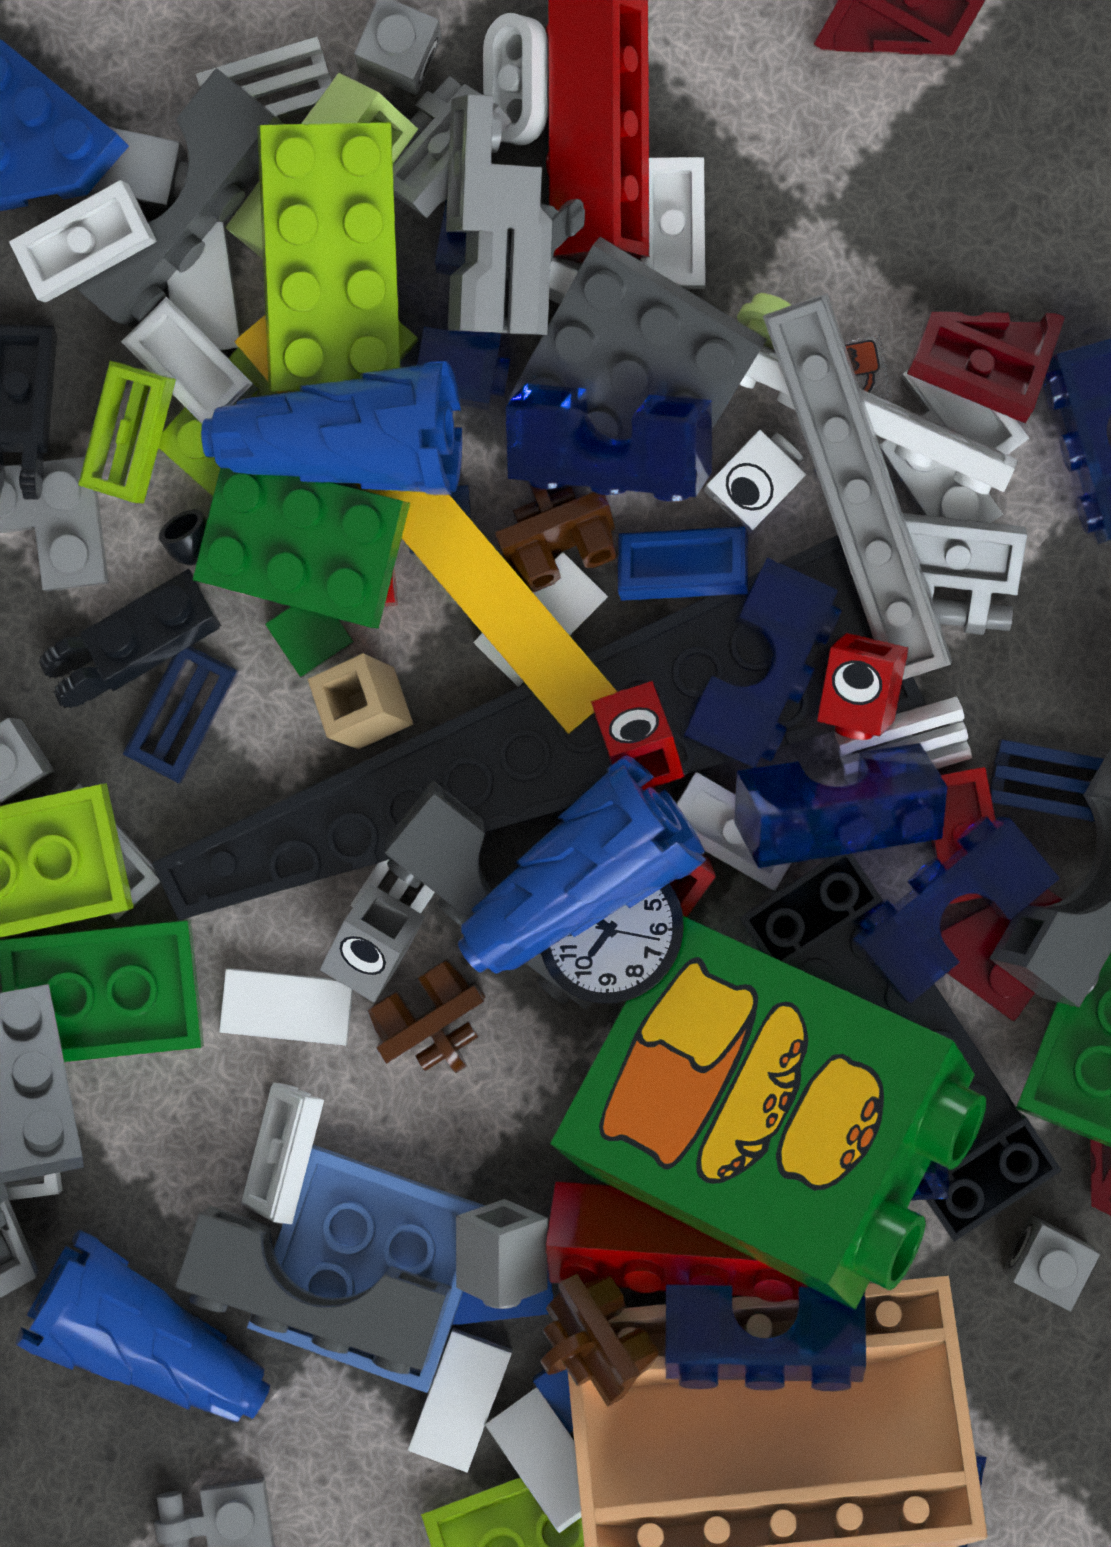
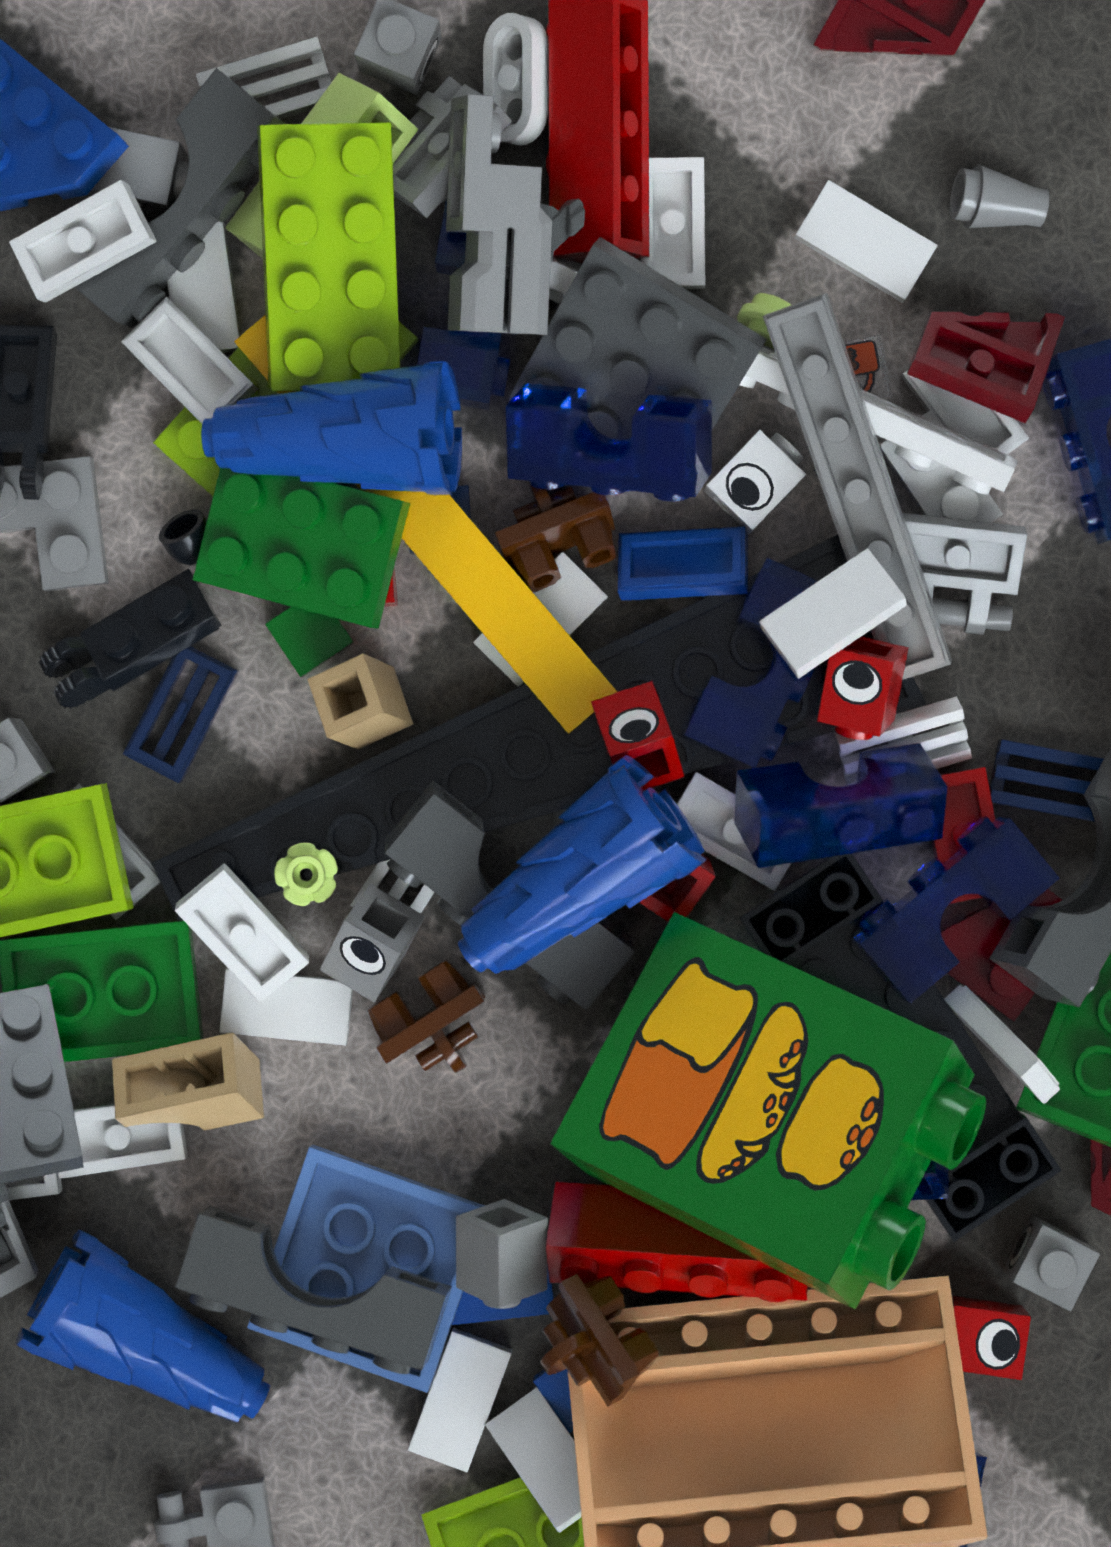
lime tile [78,361,176,504] -> none
white tile [242,1082,324,1224] -> none
sticker [541,884,684,1004] -> none
clear blue arch [665,1285,866,1391] -> none
none -> white plate [58,1104,188,1179]
none -> tan arch [112,1032,264,1131]
none -> white plate [175,863,309,1003]
none -> yellowish green plate [274,843,338,906]
none -> white tile [759,548,907,679]
none -> white tile [794,180,938,303]
none -> white tile [944,984,1060,1104]
none -> light grey cone [950,164,1049,228]
none -> red brick [952,1296,1031,1380]

